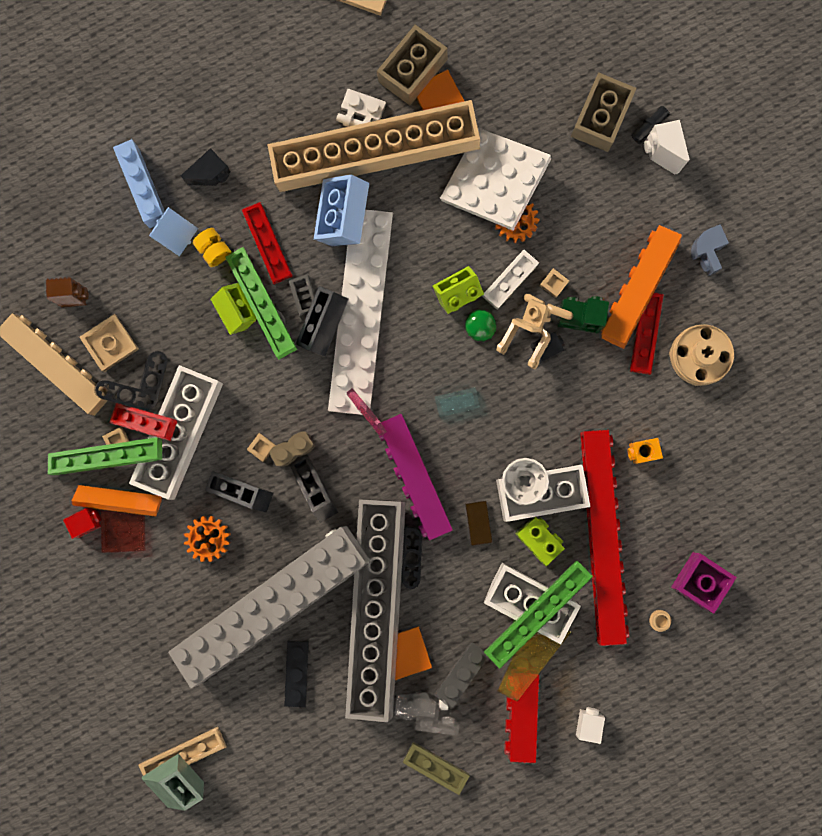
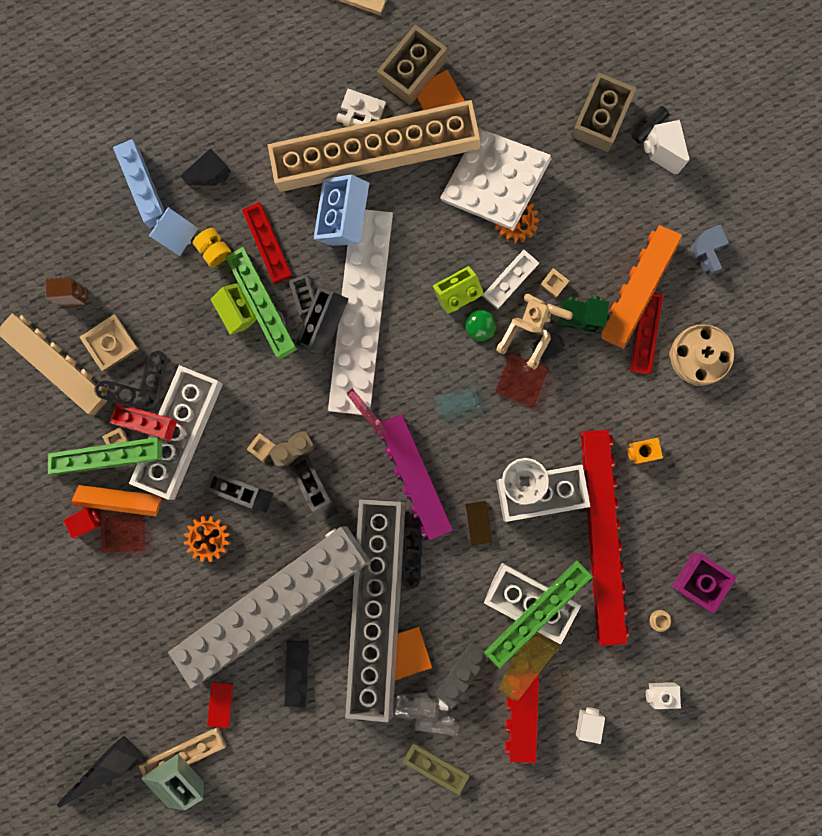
lime brick [515,517,565,566] -> none
none -> black wedge [56,736,142,808]
none -> red tile [207,681,234,728]
none -> clear red tile [495,353,549,407]
none -> white brick [646,683,681,709]

